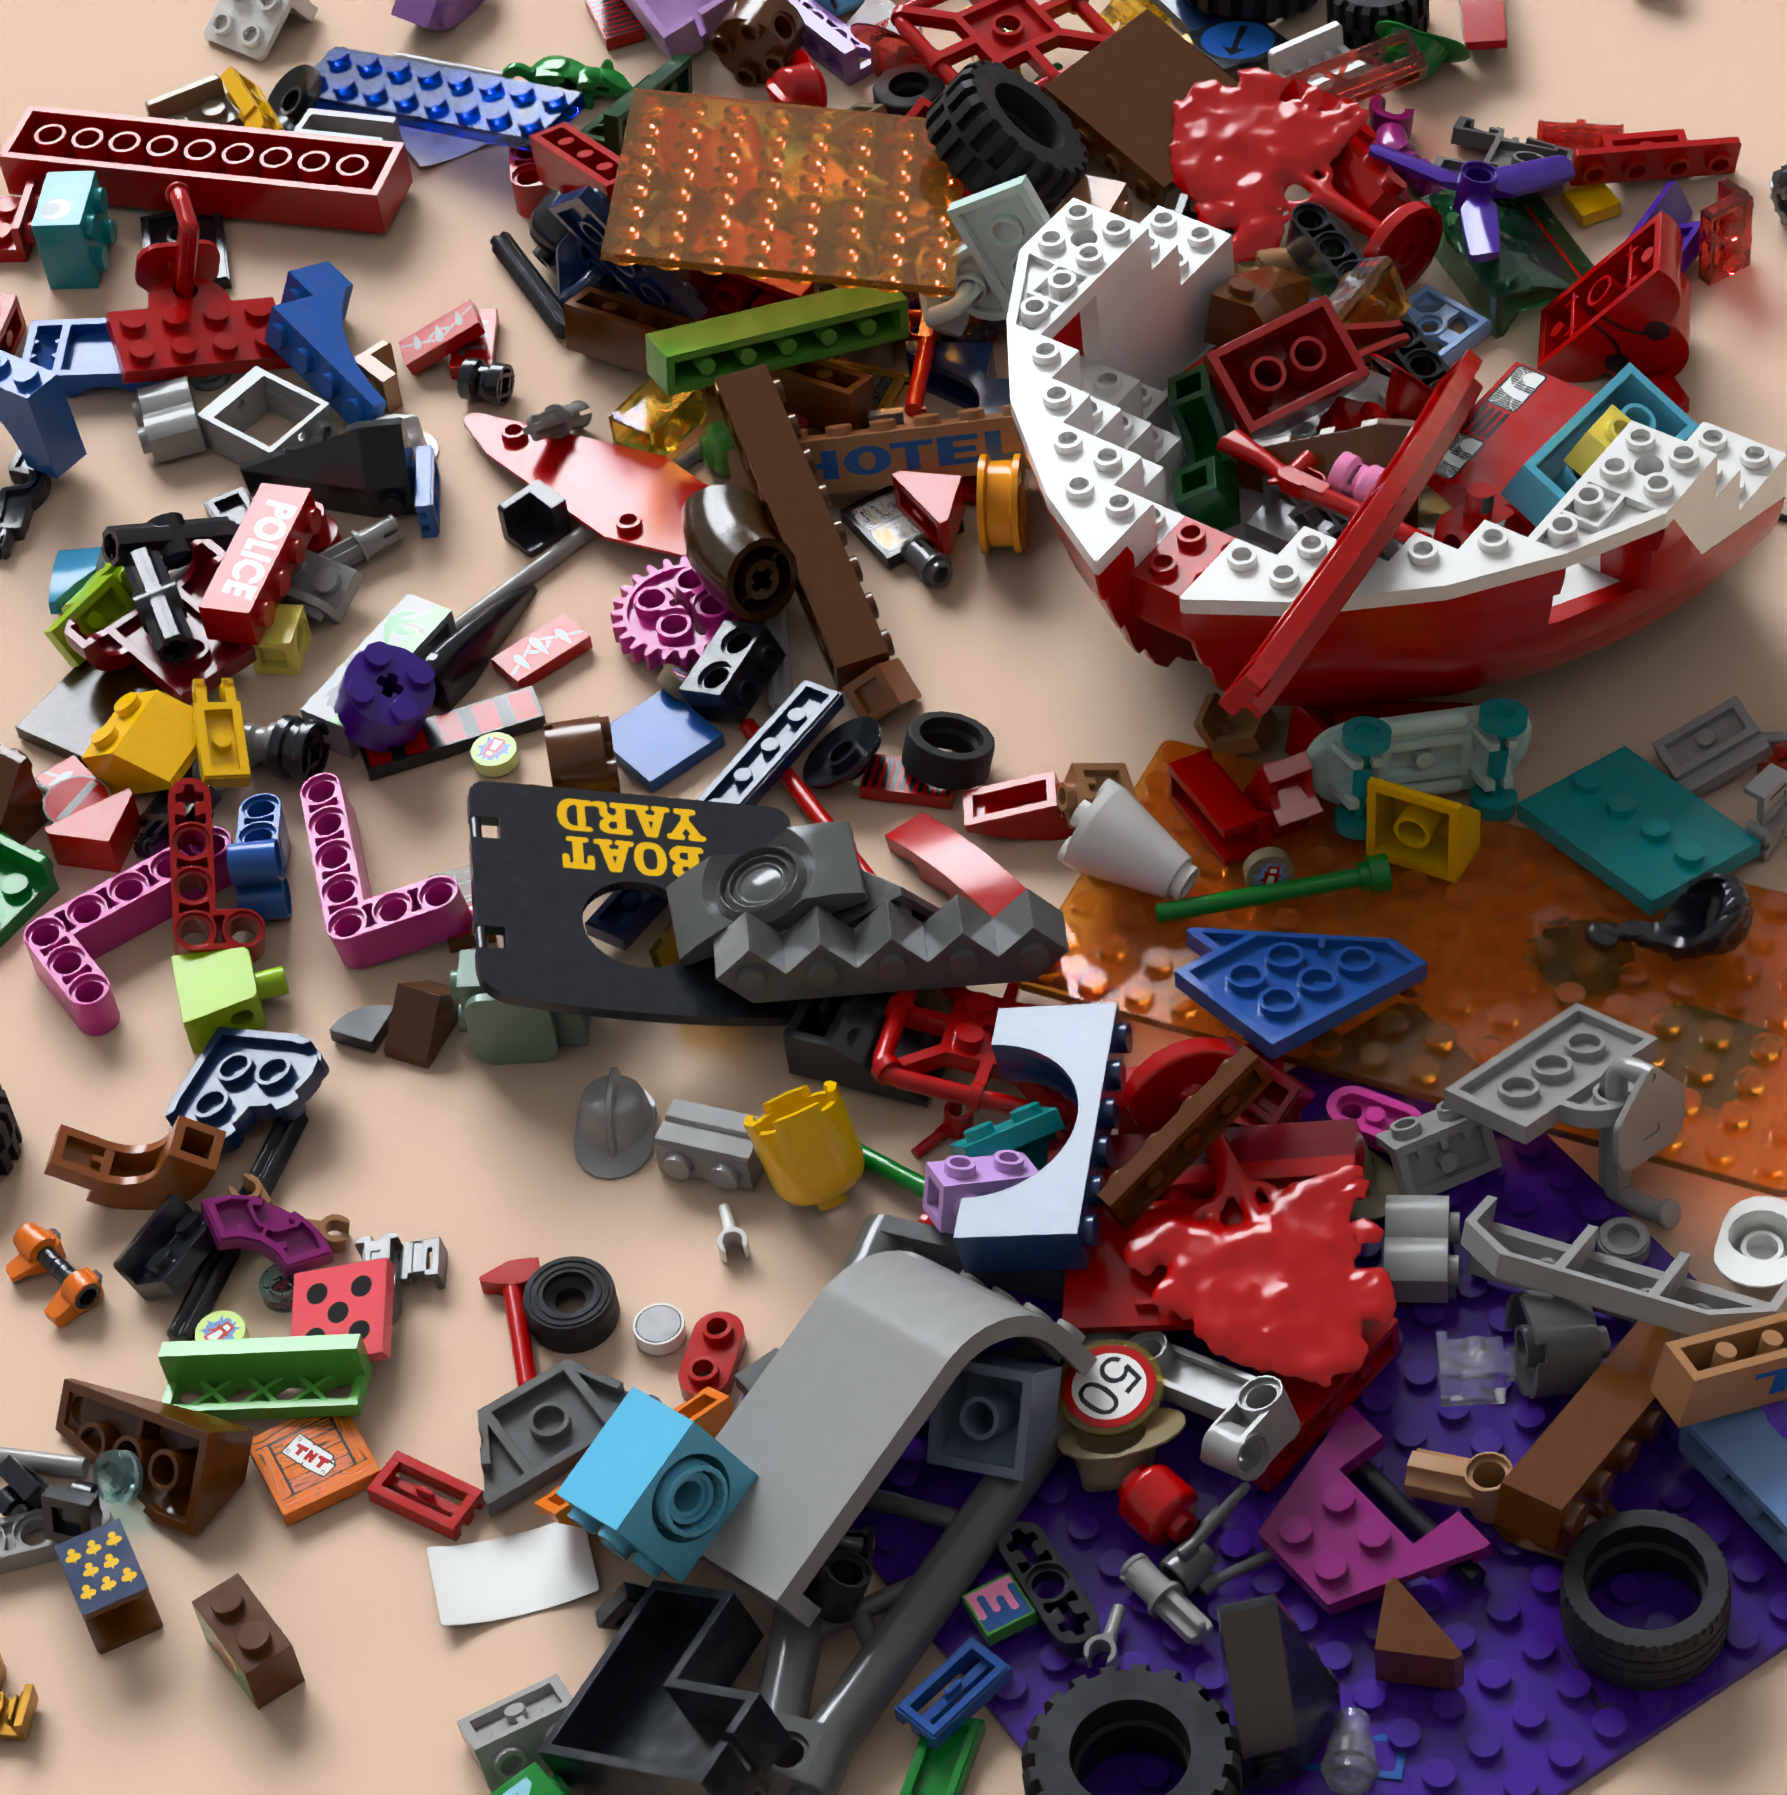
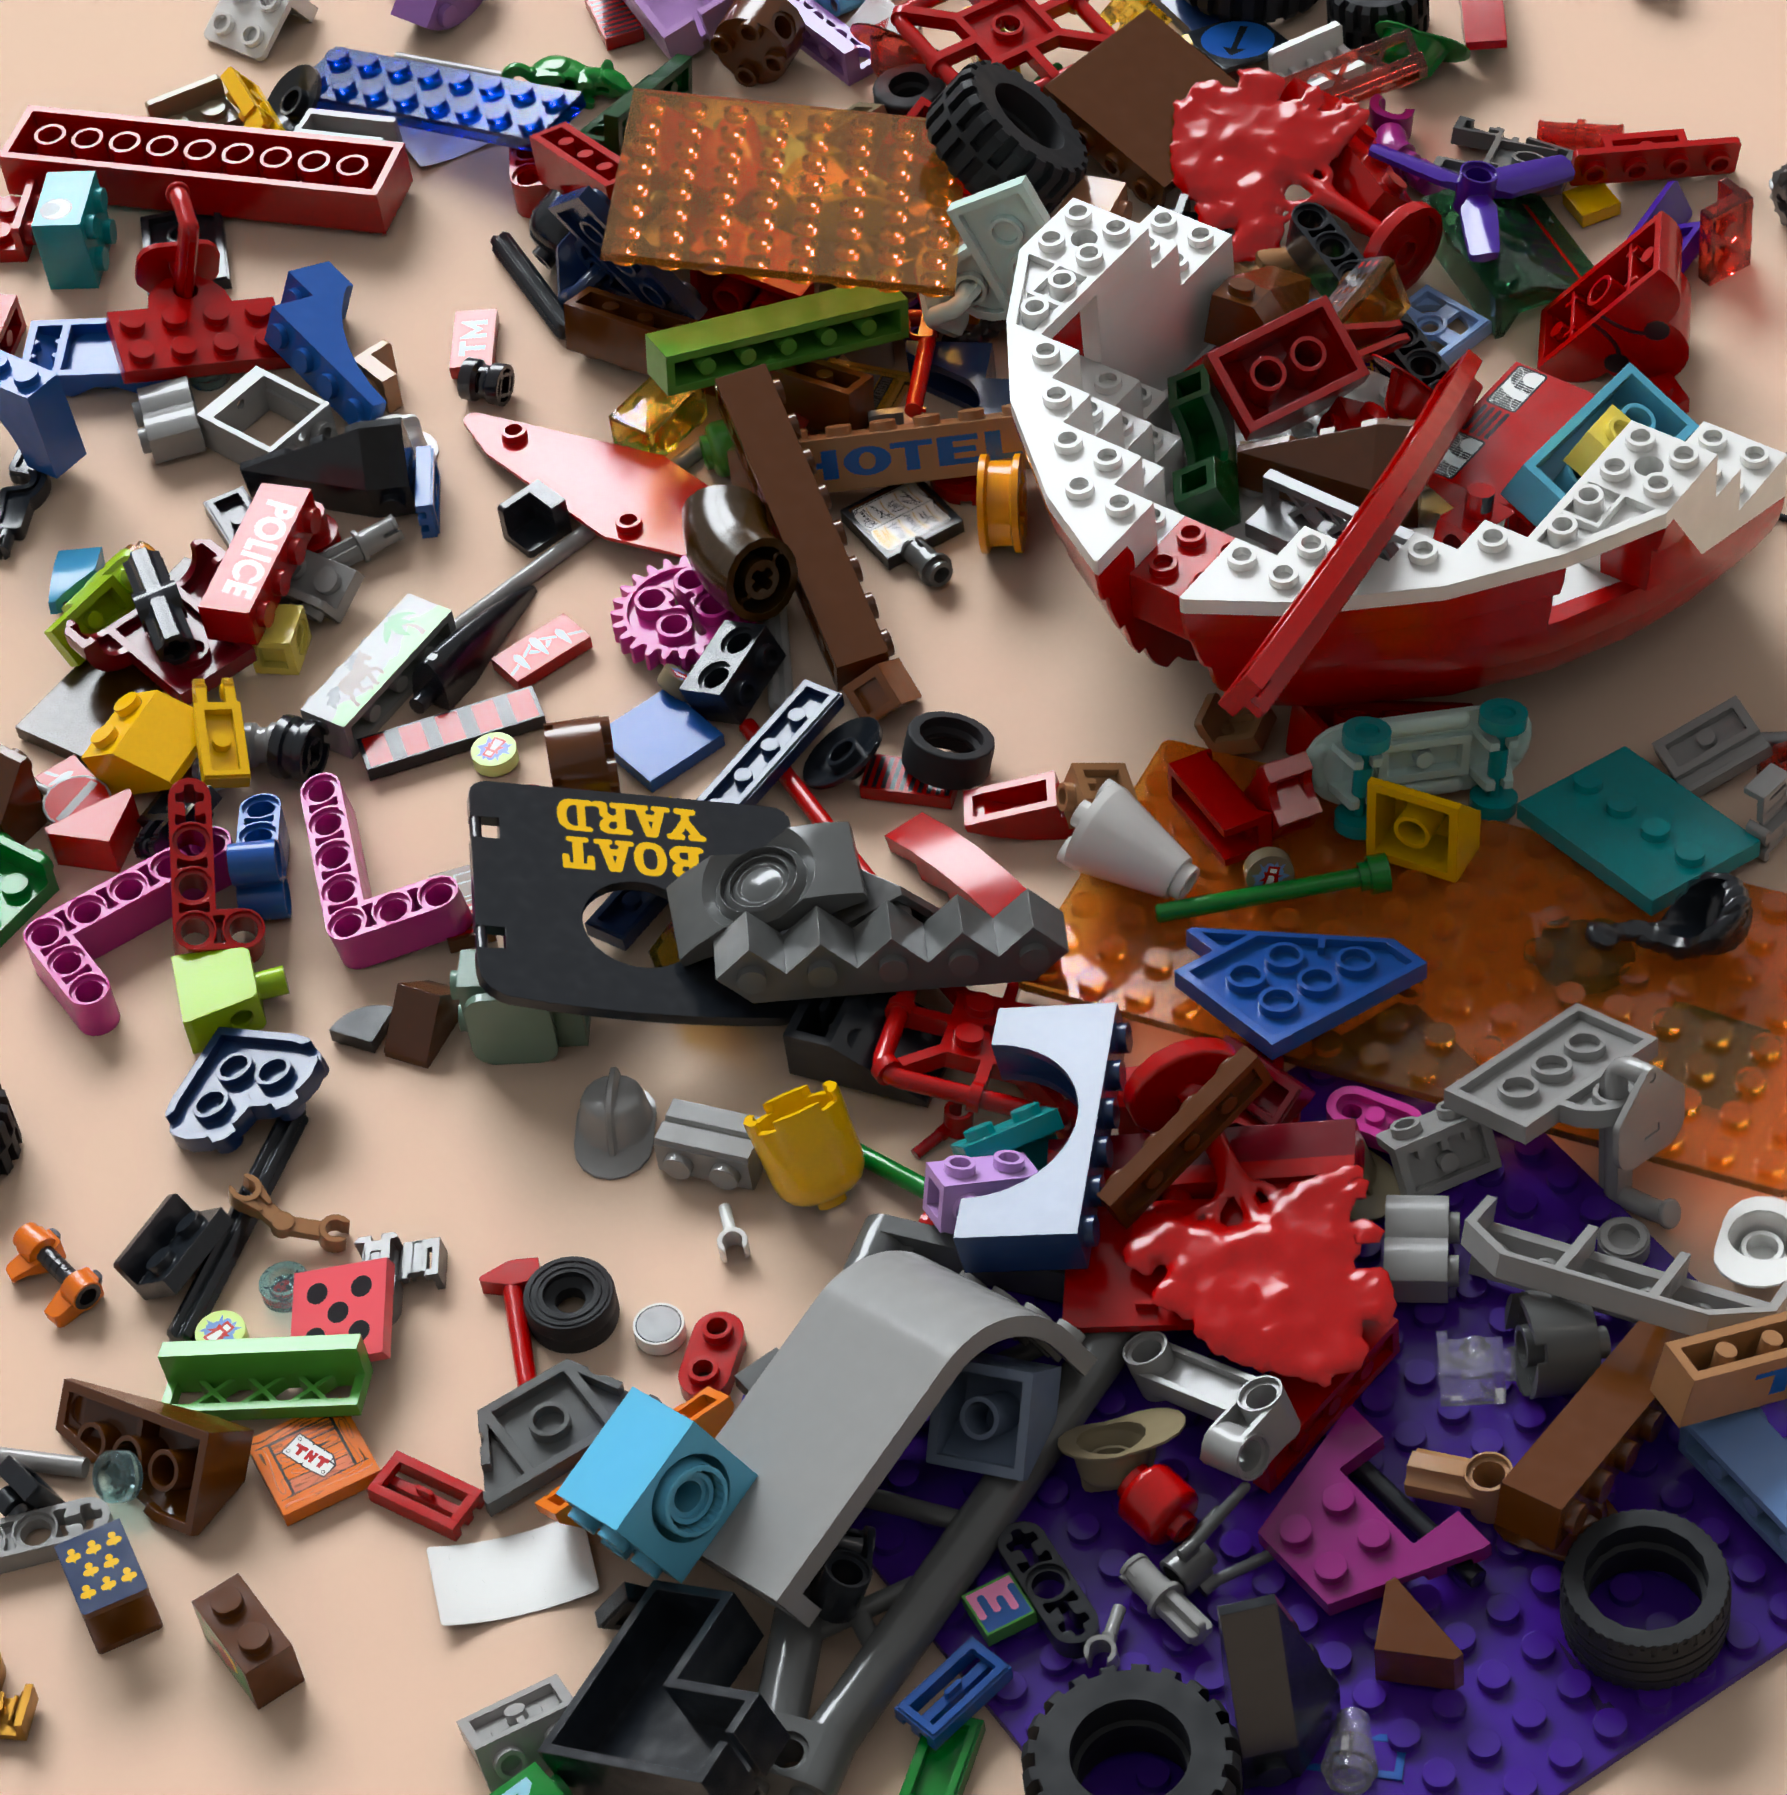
black tile [41,1480,102,1543] -> none
dark orange arch [44,1115,226,1210] -> none
black piece [101,512,238,571] -> none
magenta tile [201,1195,334,1278] -> none
dark purple brick [333,641,436,752] -> none
tile [398,299,486,375] -> none
light grey axle [523,400,592,441] -> none
red piece [765,49,827,131] -> none
slope [892,471,965,555] -> none
piece [1058,1339,1164,1438] -> none
red piece [1216,429,1432,544] -> none
bright pink wheel [1327,451,1385,503] -> none

